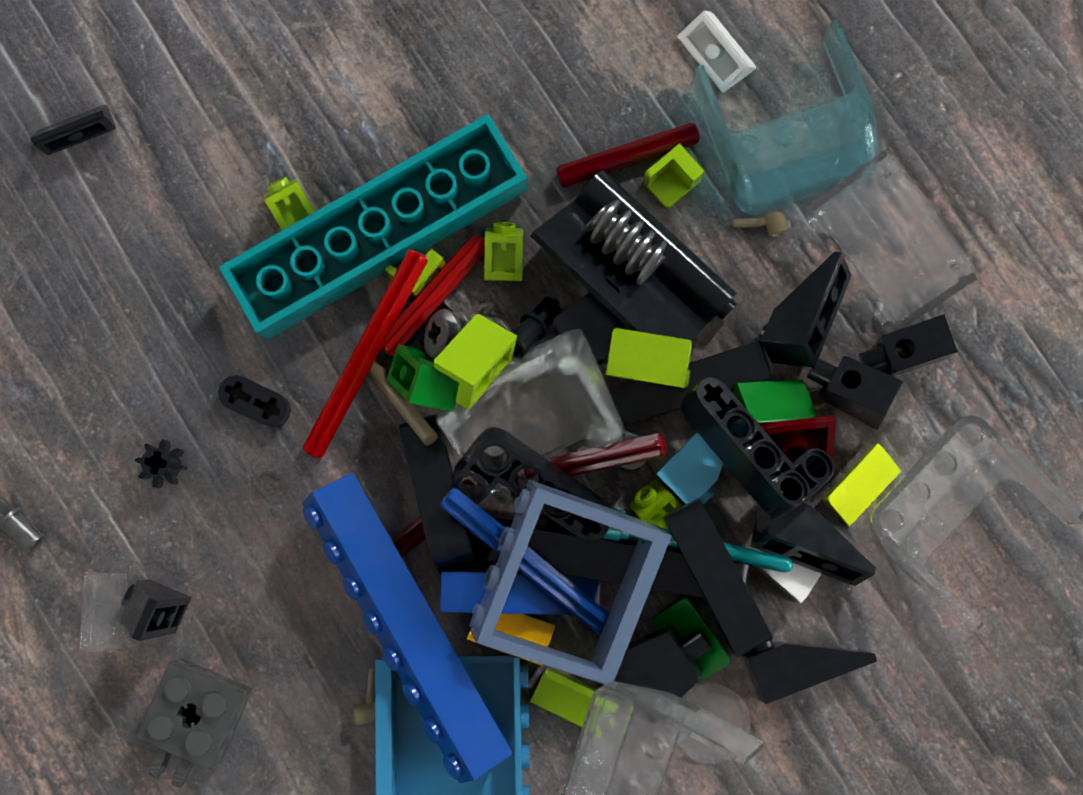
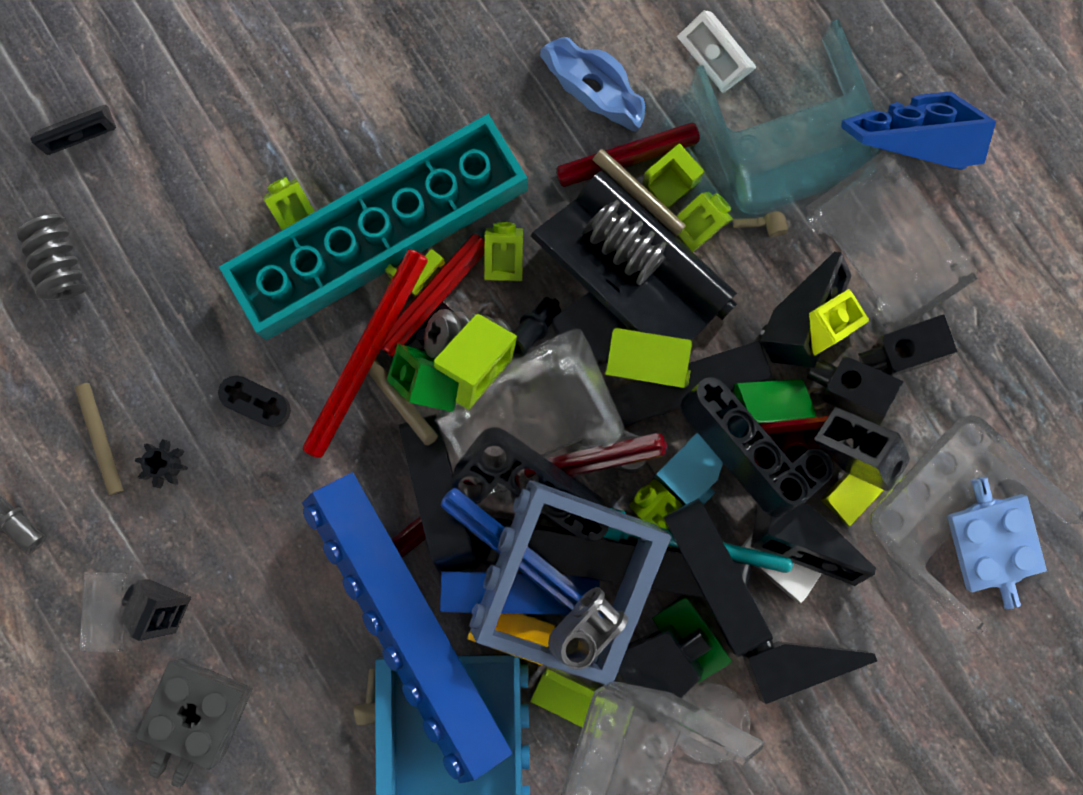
none -> flat silver piece [16,214,87,300]
none -> dark tan bar [74,383,124,496]
none -> medium blue piece [540,37,645,132]
none -> flat silver piece [548,587,628,670]
none -> dark tan bar [592,149,686,236]
none -> lime bracket [677,192,733,252]
none -> neon yellow slope [809,289,869,356]
none -> black torso [814,407,910,491]
none -> blue wedge [841,91,996,170]
none -> light blue plate [947,477,1047,609]

